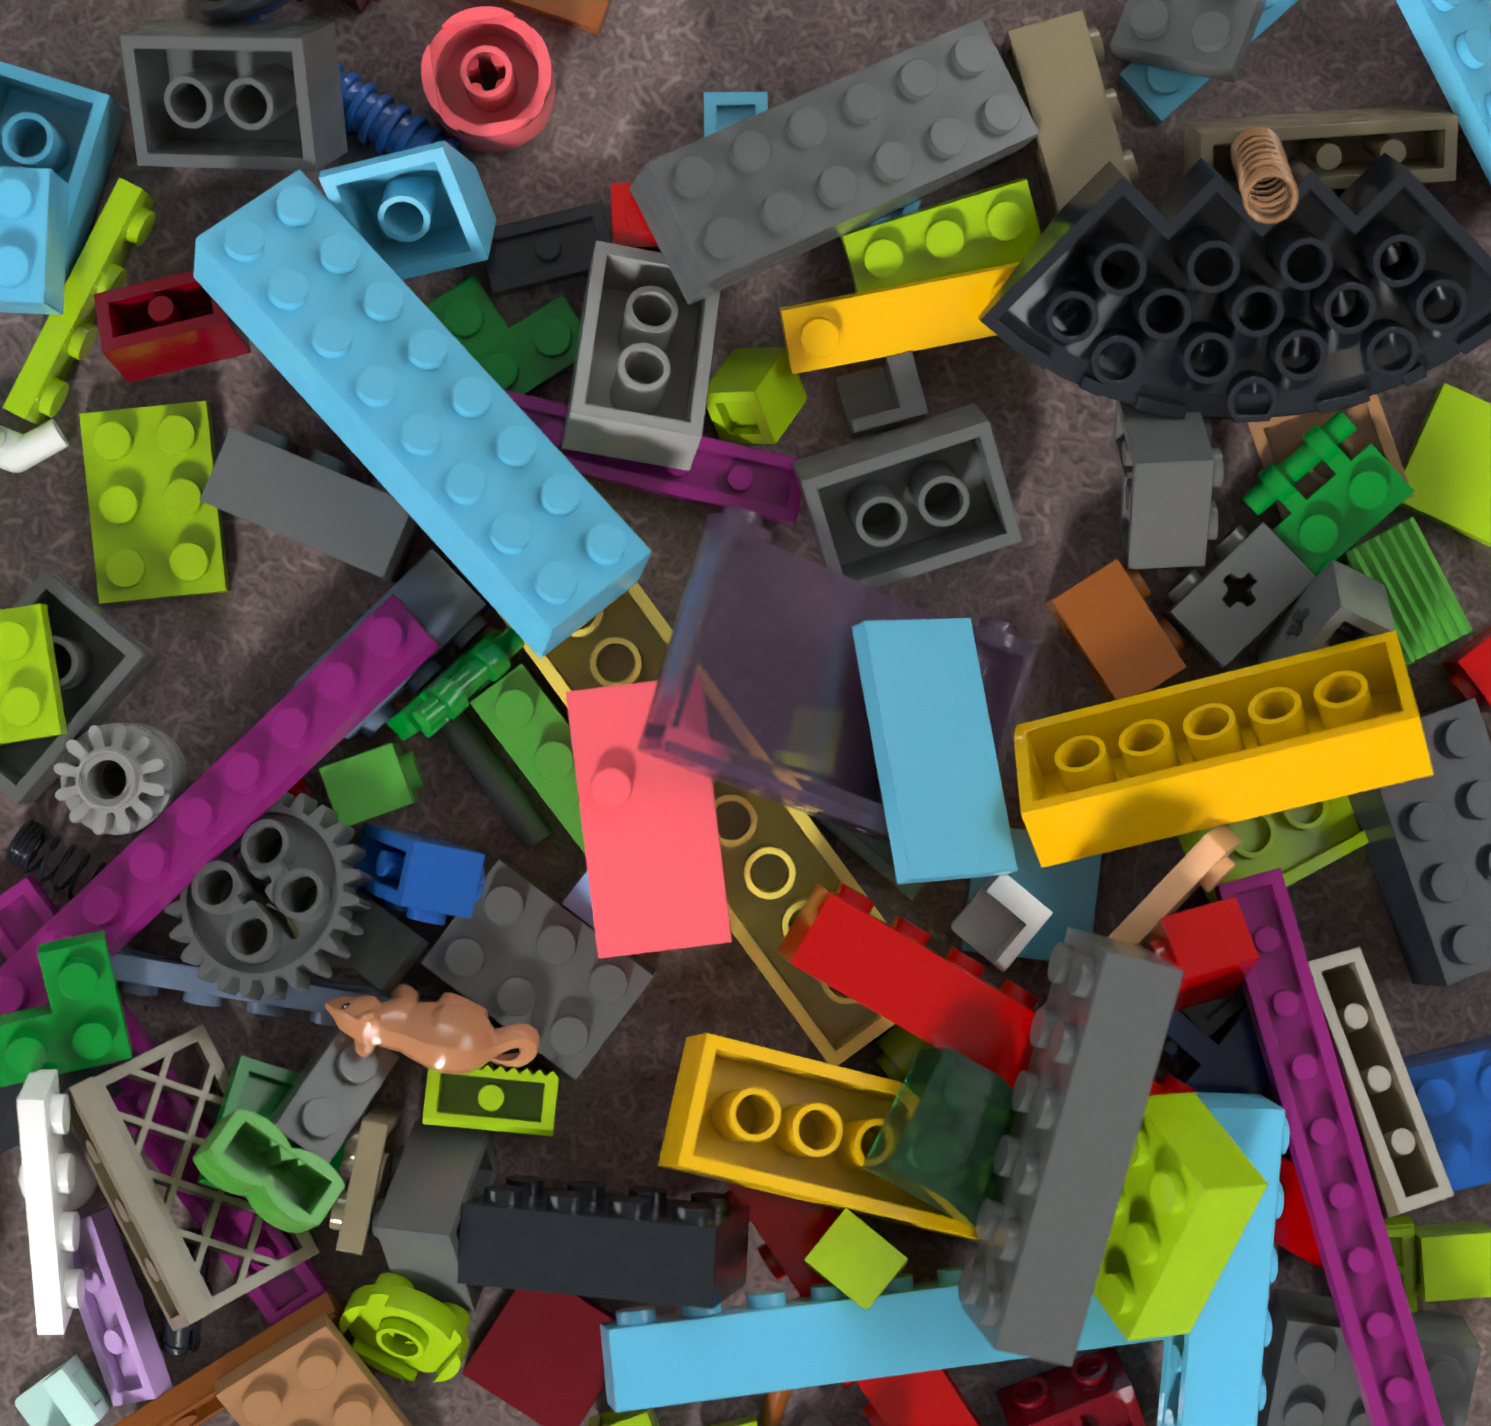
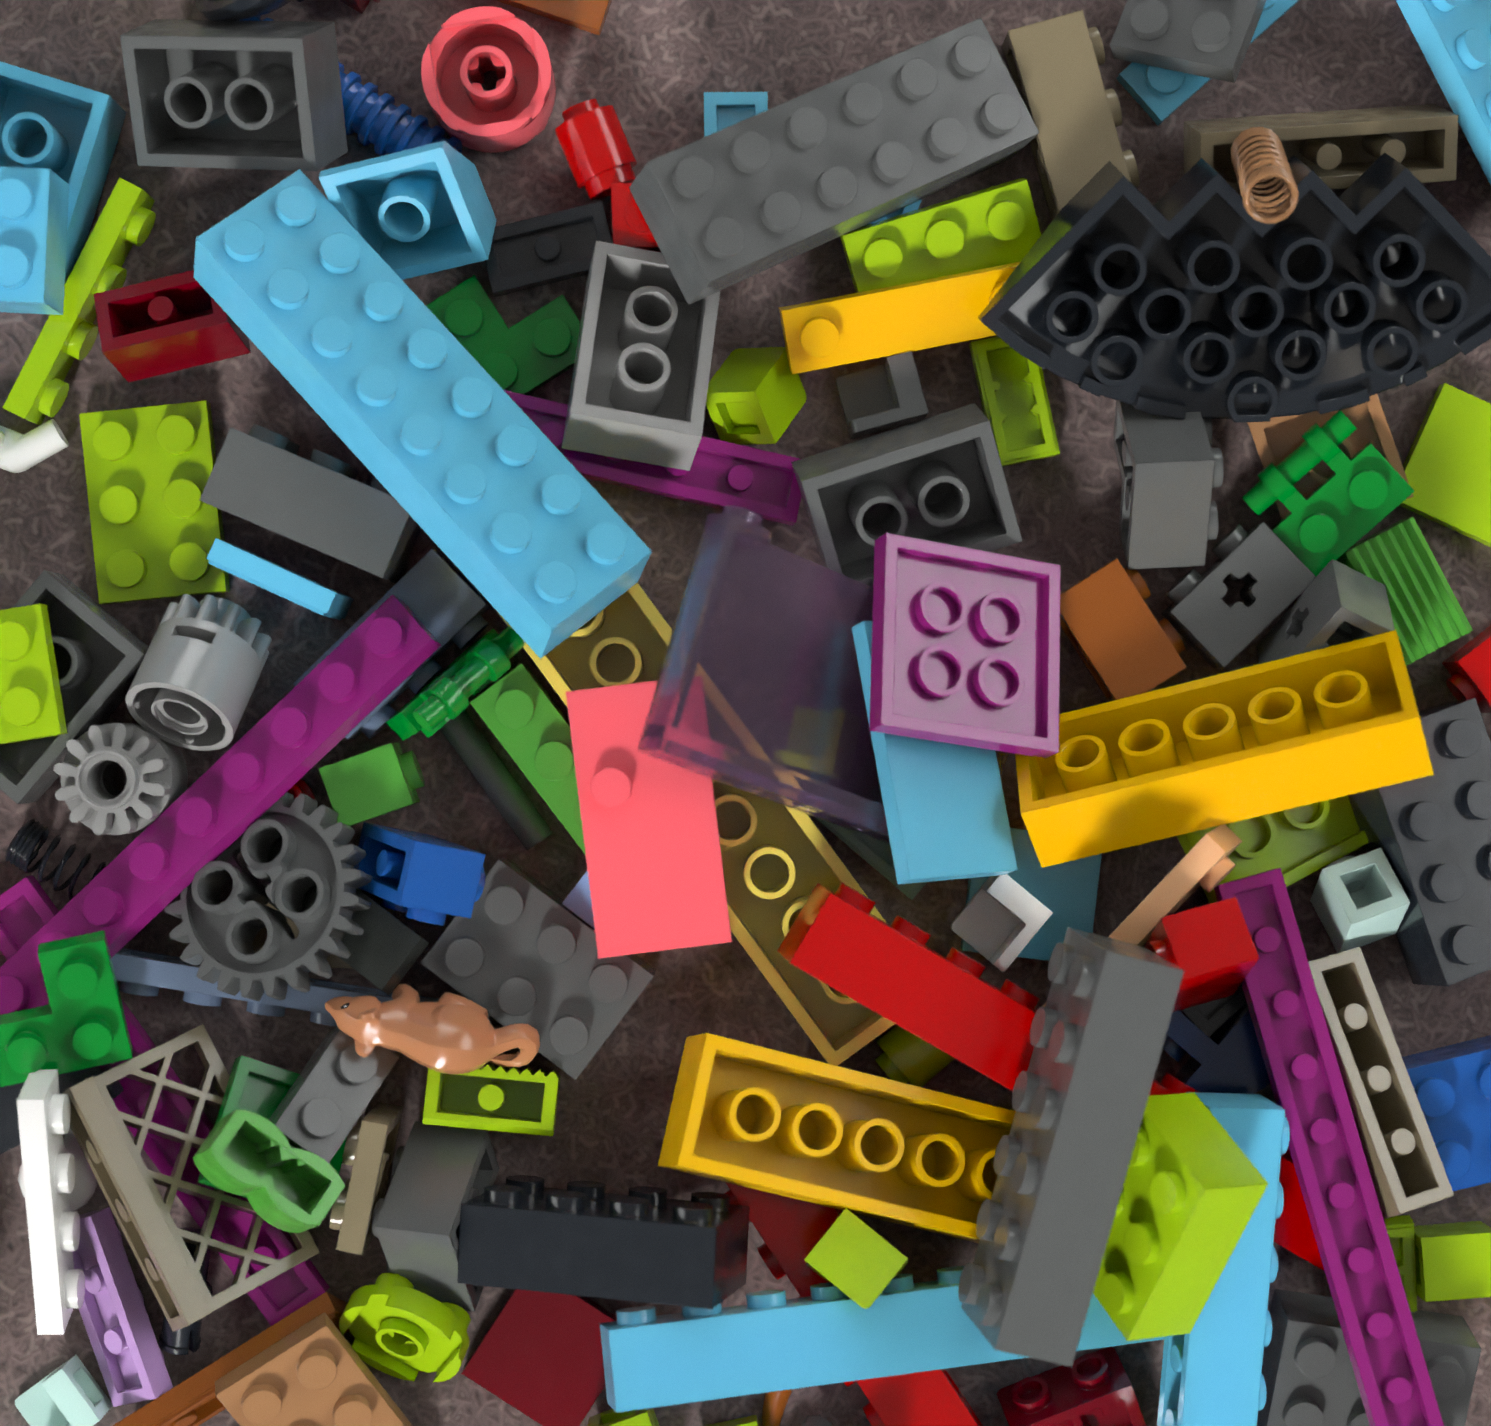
clear green slope [862,1046,1016,1229] -> none
none -> light grey gear [126,594,272,751]
none -> medium azure tile [206,538,353,620]
none -> red brick [555,99,637,201]
none -> plate [869,533,1061,758]
none -> lime plate [969,336,1060,467]
none -> light aqua brick [1310,848,1410,953]

